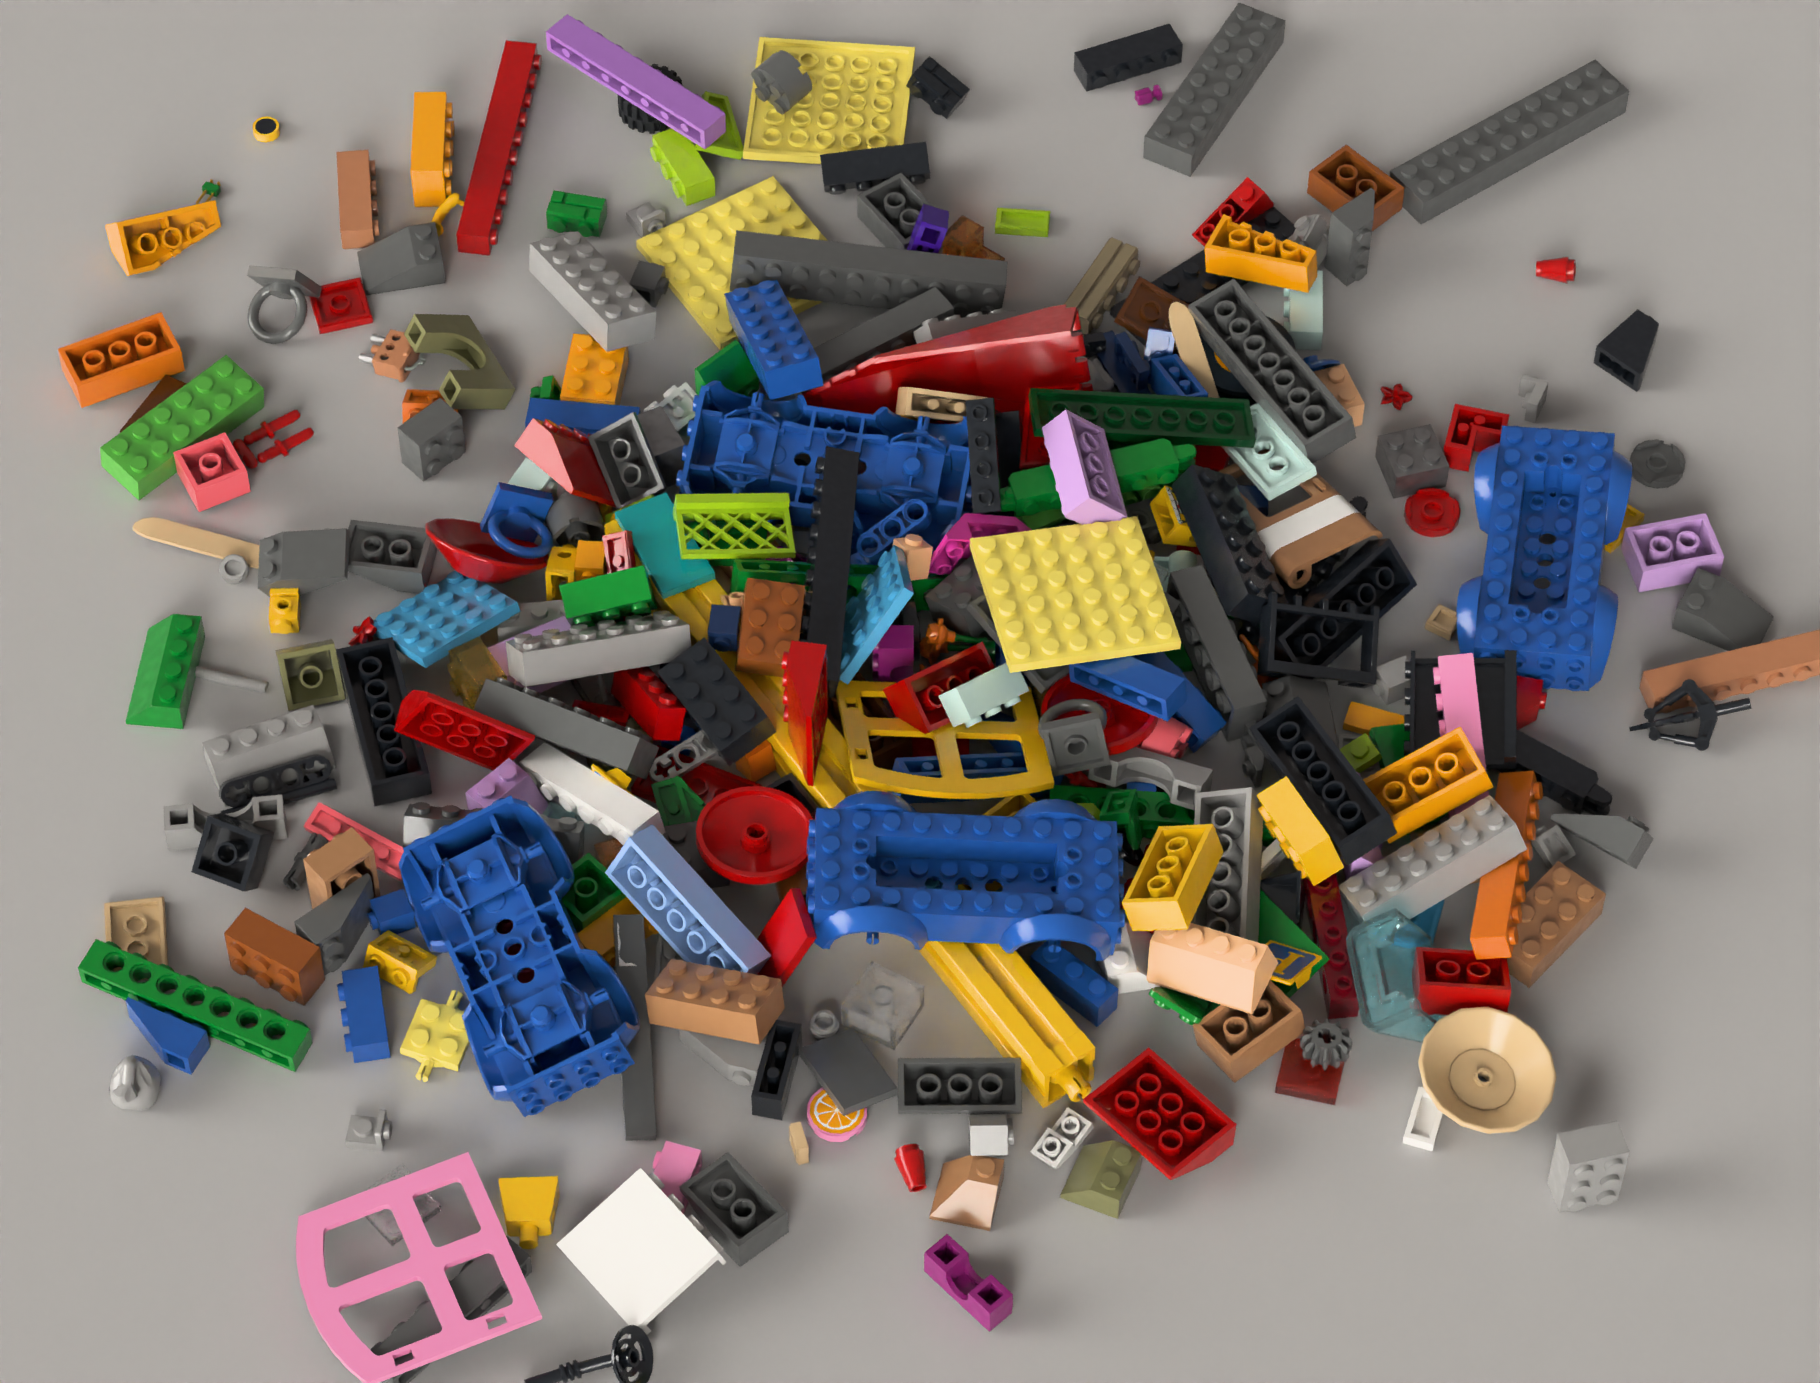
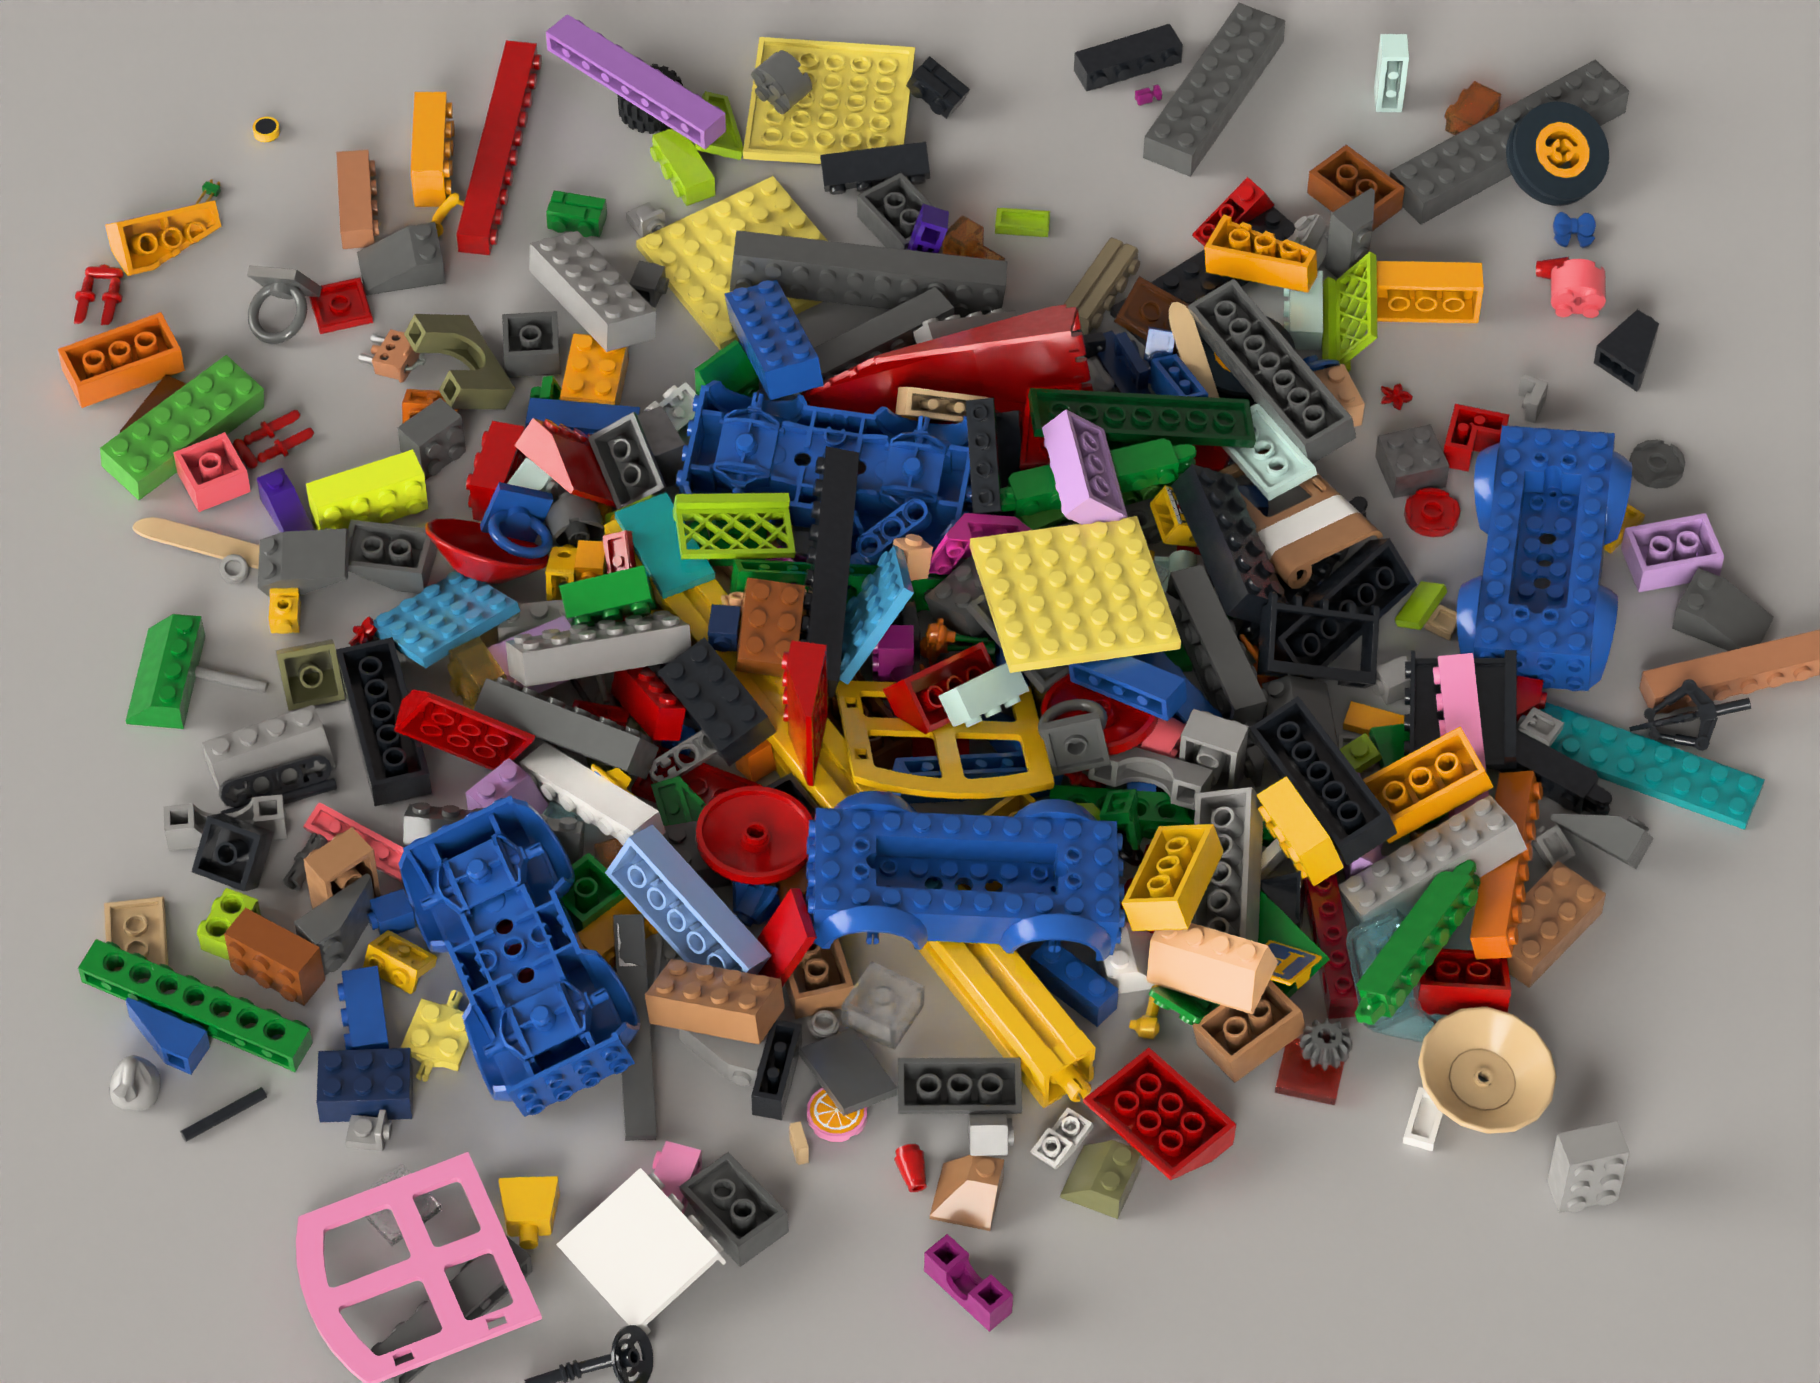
none -> red piece [74,264,124,325]
none -> black bar [180,1087,267,1142]
none -> lime brick [197,888,261,960]
none -> dark purple slope [257,468,314,533]
none -> neon yellow brick [306,449,429,530]
none -> dark blue brick [316,1048,413,1123]
none -> red brick [466,421,528,521]
none -> dark grey brick [502,311,561,377]
none -> blue brick [732,881,780,927]
none -> medium nougat brick [785,938,854,1019]
none -> yellow piece [1129,985,1160,1040]
none -> light grey brick [1179,709,1249,791]
none -> lime fence [1322,252,1378,372]
none -> green hinge [1355,859,1481,1025]
none -> light aqua brick [1374,34,1409,112]
none -> light orange brick [1377,261,1484,323]
none -> lime tile [1394,581,1448,630]
none -> clear orange brick [1444,81,1502,135]
none -> black wheel [1506,101,1609,206]
none -> light grey bracket [1517,707,1564,747]
none -> teal plate [1540,702,1765,830]
none -> coral brick [1551,259,1606,318]
none -> blue piece [1553,212,1596,248]

